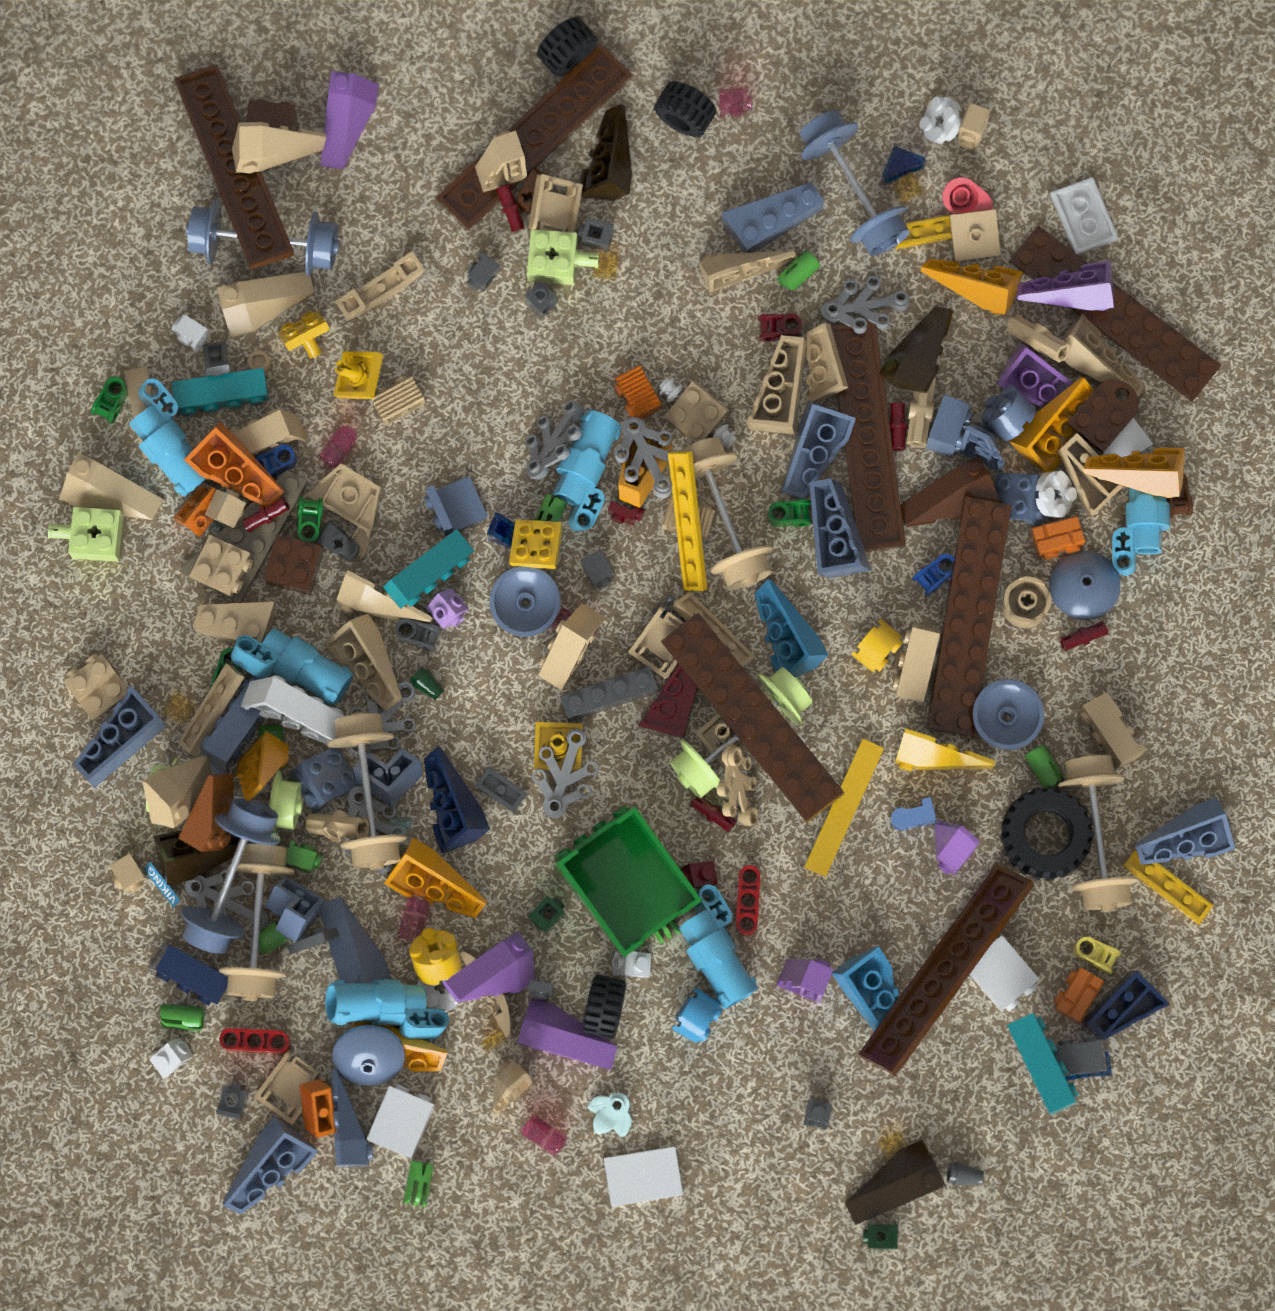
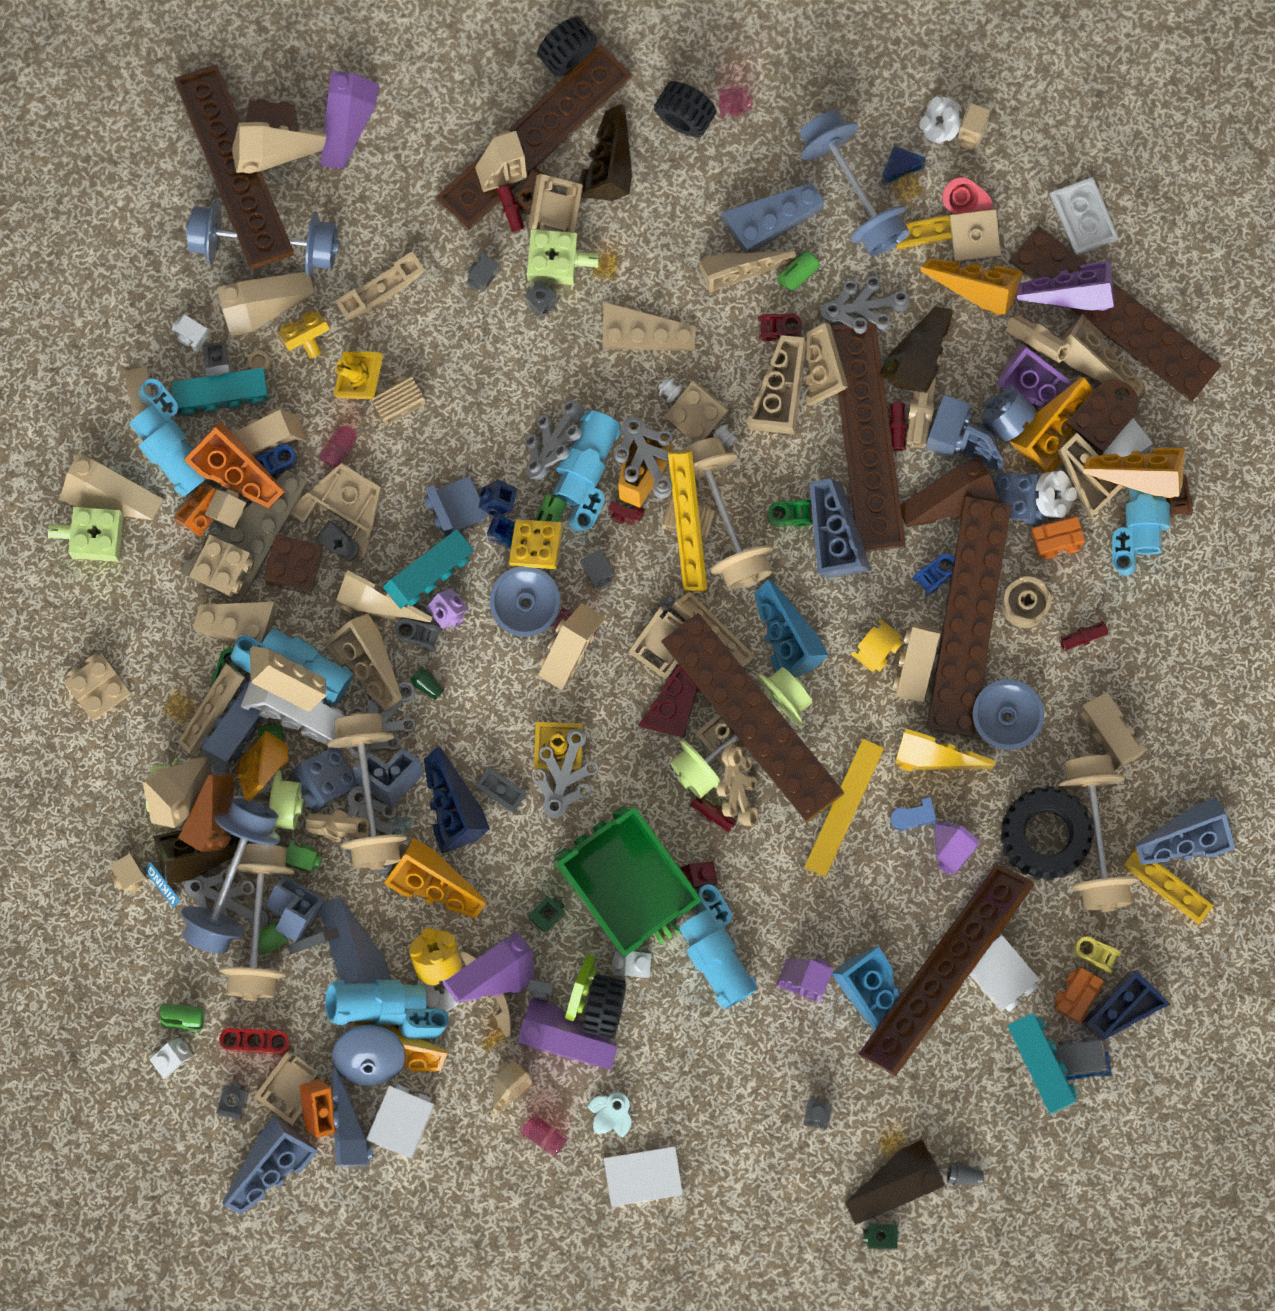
sand blue wedge [73,685,166,788] -> none
green piece [91,377,128,424] -> none
dark blue wedge [149,943,228,1006] -> none
dark red pin [242,497,290,532] -> none
green piece [296,496,323,542] -> none
clear pink arm [397,897,430,941] -> none
bright green arm [403,1160,434,1207] -> none
dark grey brick [560,666,658,723] -> none
dark grey brick [578,218,614,252] -> none
orange brick [613,365,662,420] -> none
dark azure brick [671,987,723,1044] -> none
red beam [736,865,760,937] -> none
sand blue wedge [781,400,856,499] -> none
bright green arm [1025,745,1064,789] -> none
sand blue dish [1049,551,1120,620] -> none
none -> tan slope [250,646,326,712]
none -> dark blue brick [478,479,517,517]
none -> lime plate [565,954,597,1021]
none -> tan wing [602,302,696,351]

